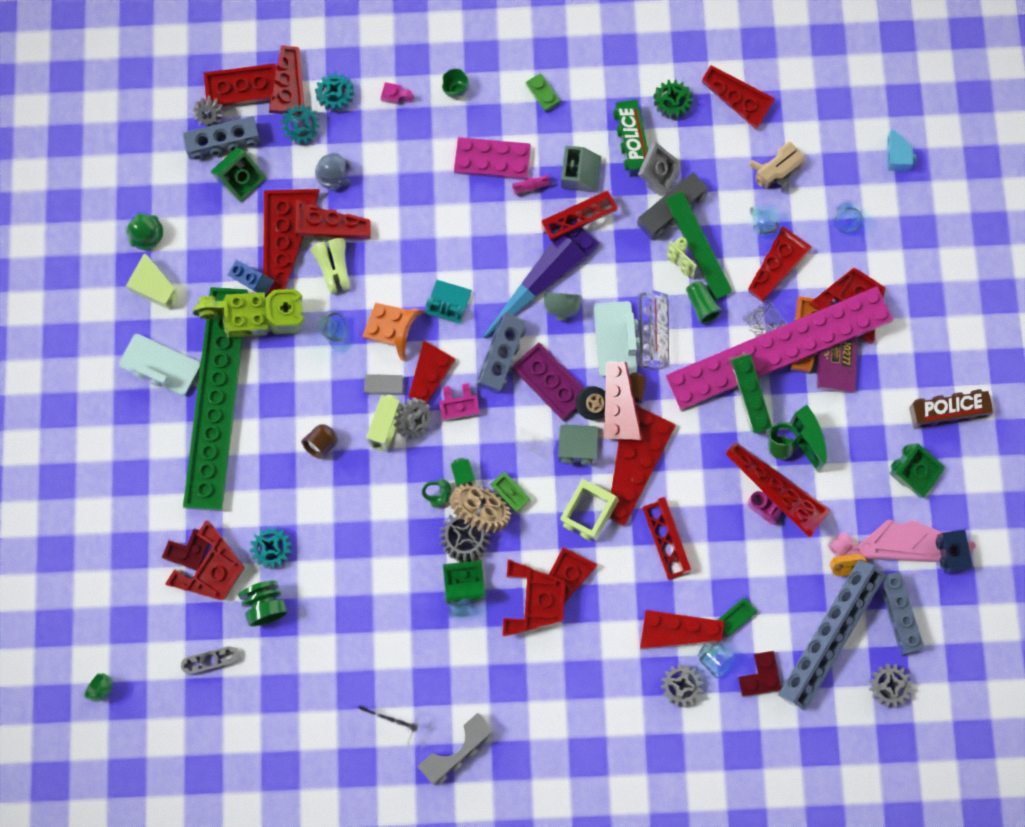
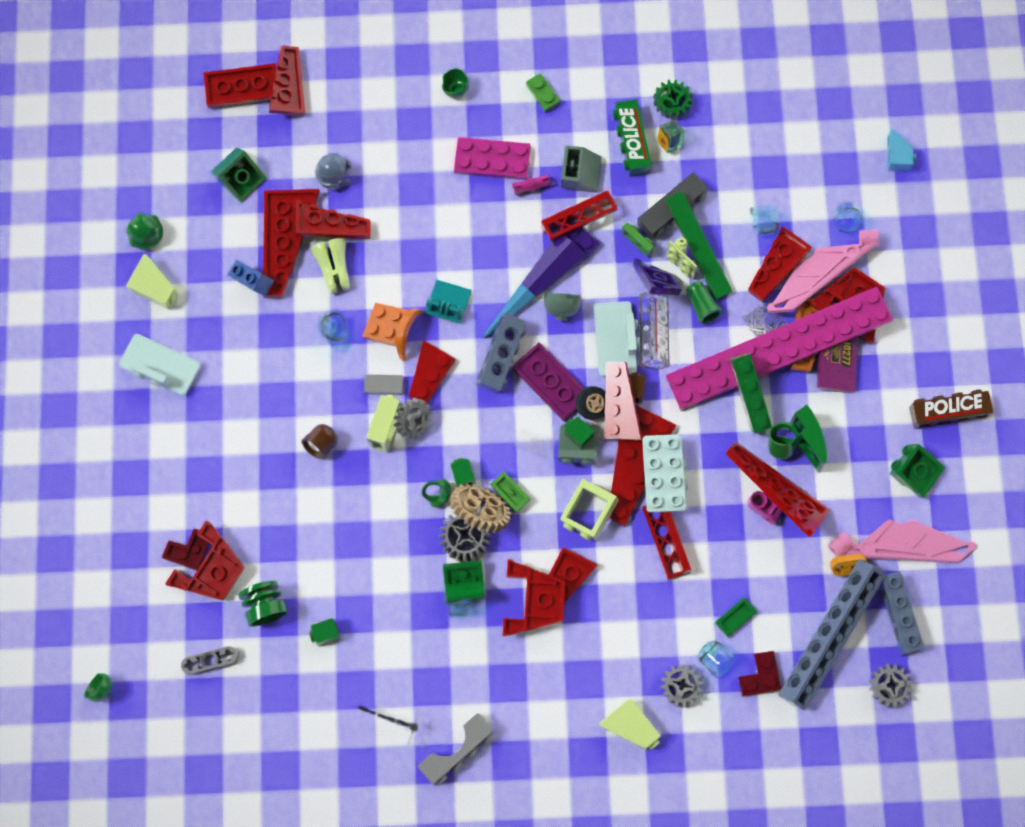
sand blue brick [182,116,261,160] -> none
green plate [183,287,249,511] -> none
light grey gear [192,96,224,127] -> none
lime brick [192,289,305,337] -> none
teal gear [249,526,293,569] -> none
teal gear [280,104,320,144] -> none
teal gear [315,72,355,112] -> none
dark pink plate [380,82,414,105] -> none
dark pink plate [439,383,480,421] -> none
light grey plate [638,142,681,195] -> none
red wing [640,610,724,650] -> none
red wing [701,65,775,130] -> none
tan piece [749,141,806,193] -> none
dark blue brick [936,529,973,574] -> none
none -> green brick [309,617,341,646]
none -> green brick [564,416,595,449]
none -> yellowish green slope [599,698,661,750]
none -> bright green plate [621,222,654,258]
none -> dark purple wing [632,258,682,295]
none -> light aqua bracket [642,434,688,513]
none -> clear green brick [657,120,685,153]
none -> bright pink wing [767,229,879,313]

